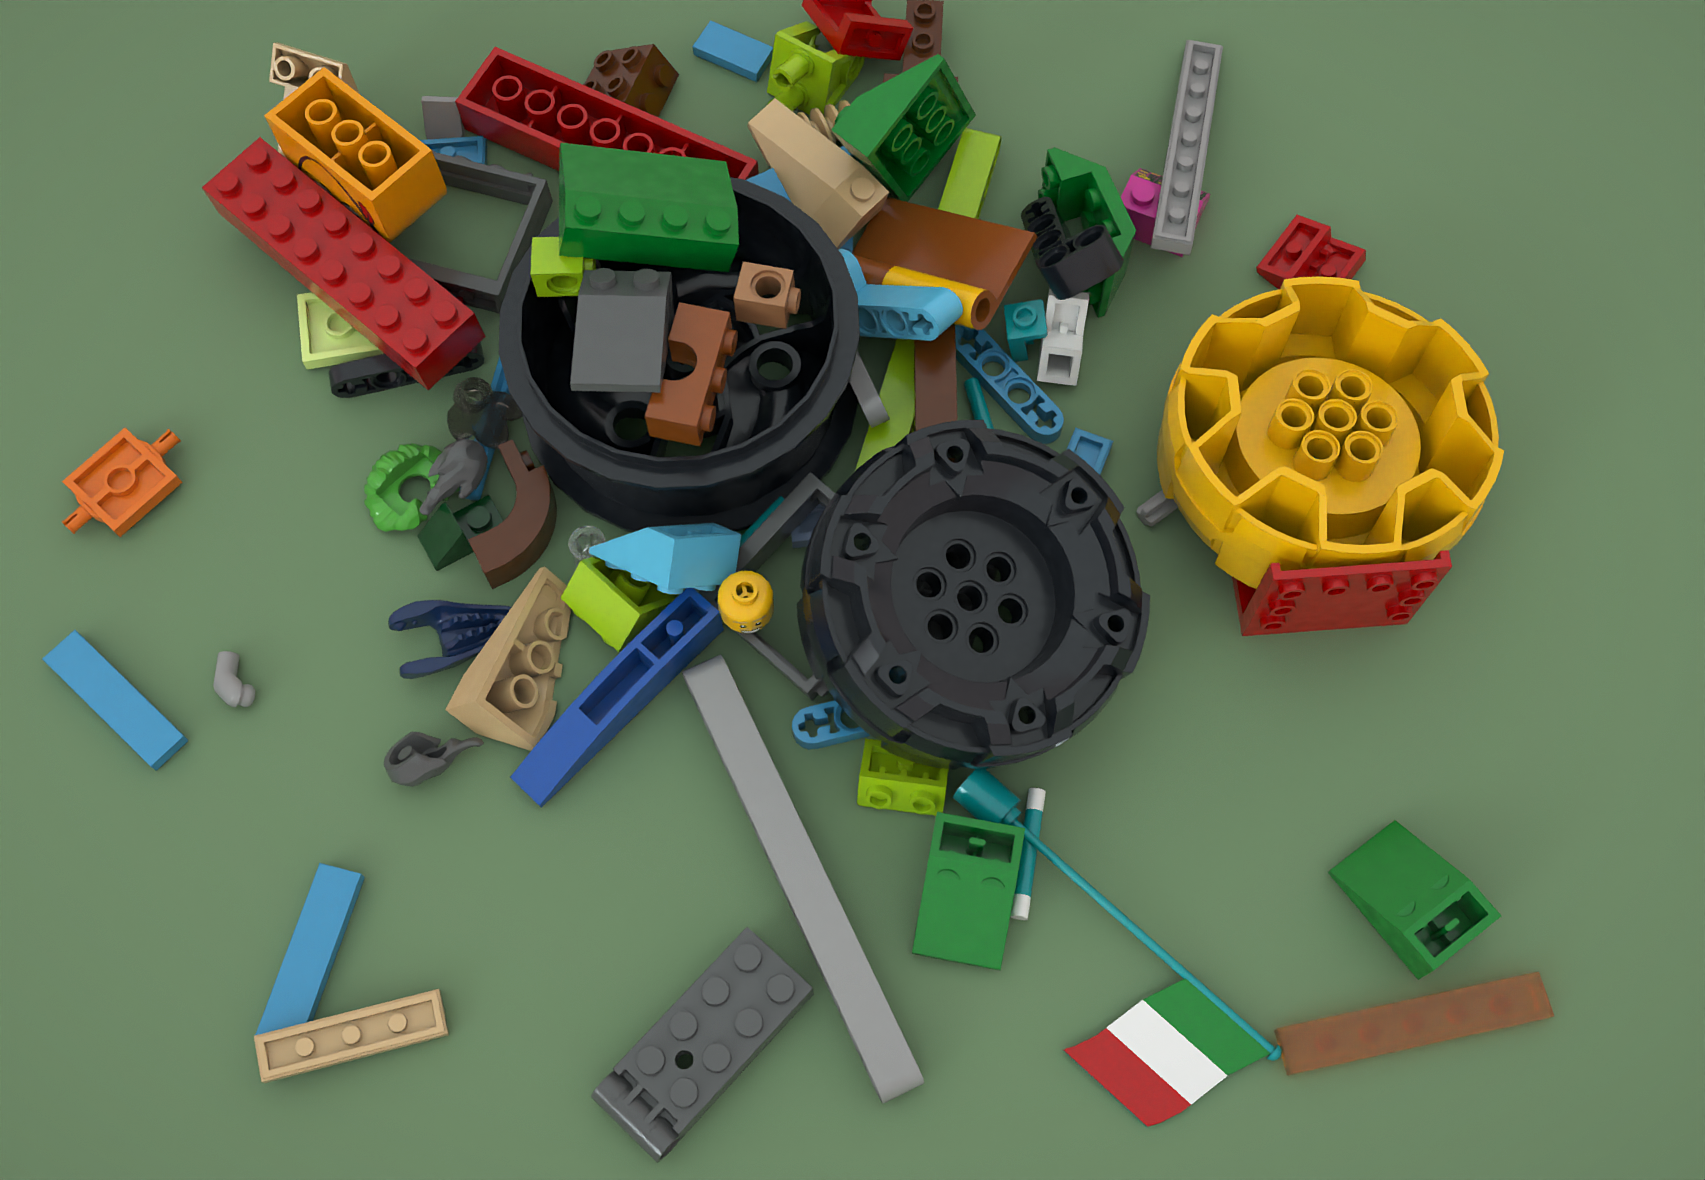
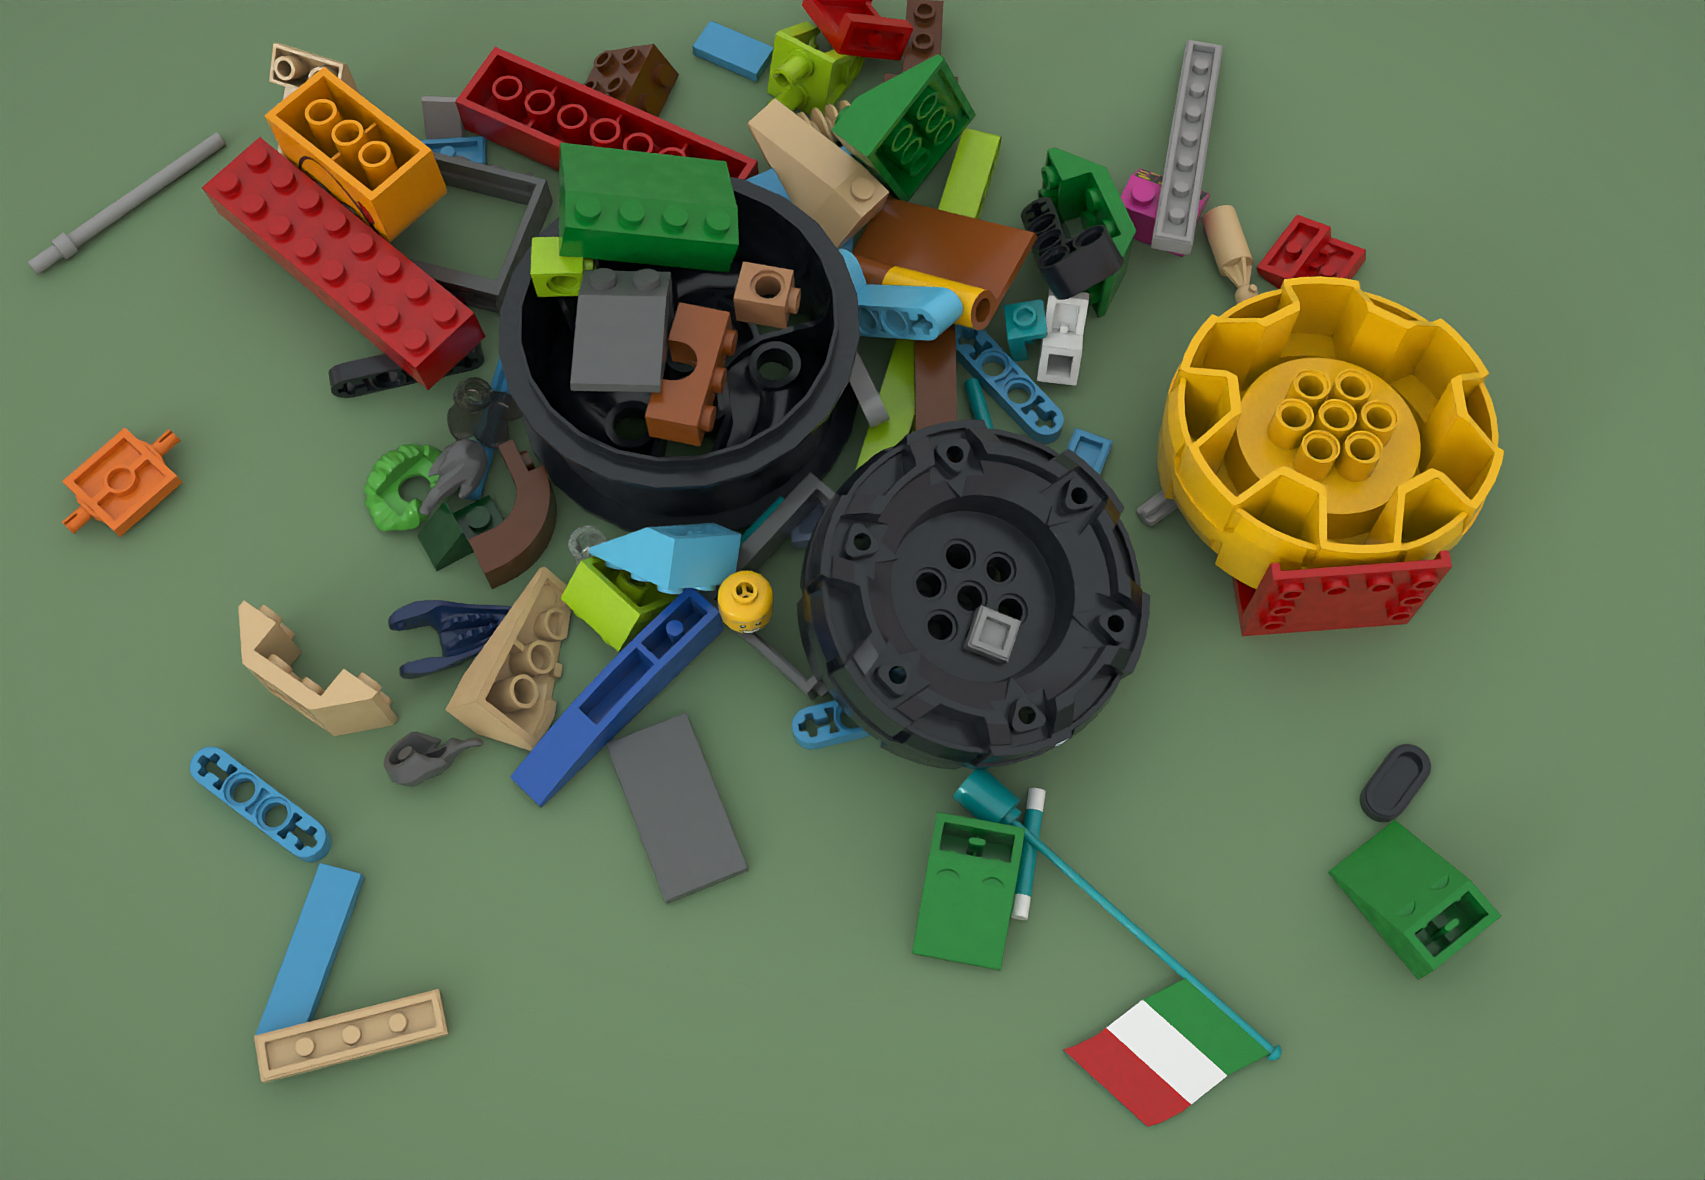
dark azure tile [42,630,189,771] -> none
light grey arm [213,651,255,707] -> none
yellowish green plate [297,292,384,370] -> none
dark grey hinge [591,927,814,1163] -> none
light grey beam [682,654,924,1104] -> none
lime bracket [857,738,949,816] -> none
clear orange tile [1274,971,1554,1076] -> none
none -> light grey bar [27,132,226,275]
none -> dark azure beam [190,747,332,862]
none -> tan slope [238,600,399,736]
none -> dark grey tile [606,712,748,905]
none -> light grey tile [963,605,1021,664]
none -> tan wheel [1202,205,1259,305]
none -> black tile [1360,744,1431,822]

